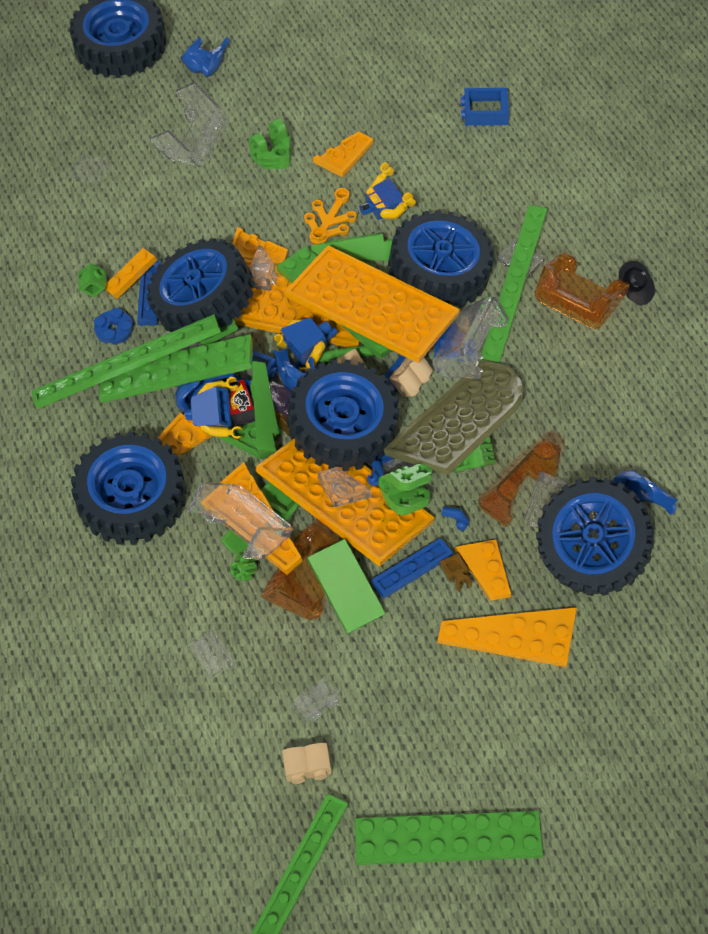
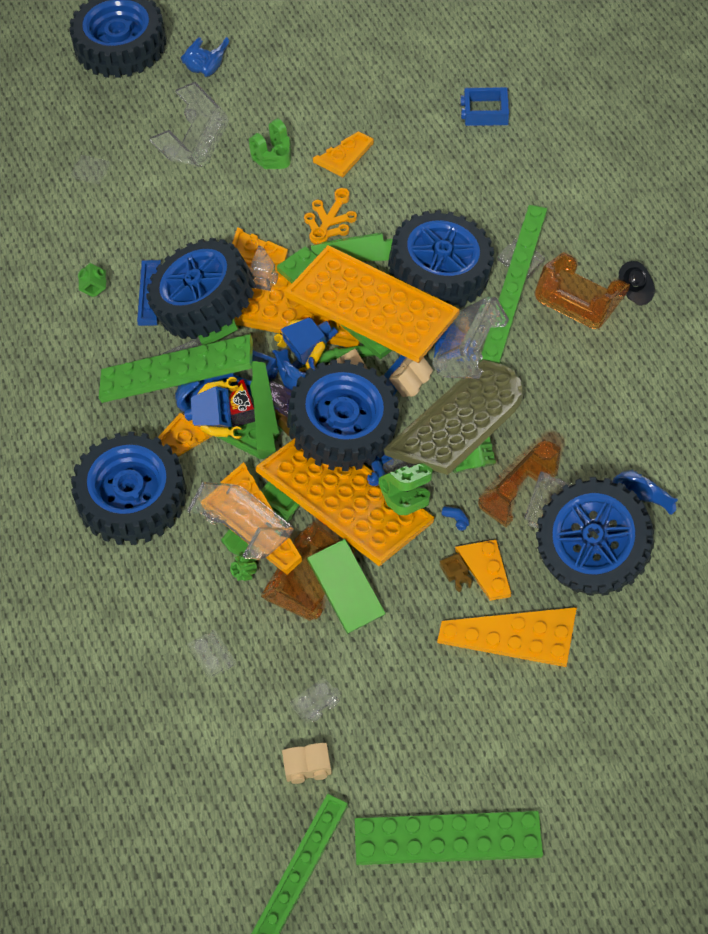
bright green plate [32,315,221,409] -> none
blue plate [94,308,133,344] -> none
light orange plate [105,248,157,299] -> none
clear wing [318,467,372,507] -> none
torso [359,162,416,220] -> none
blue plate [371,538,453,599] -> none

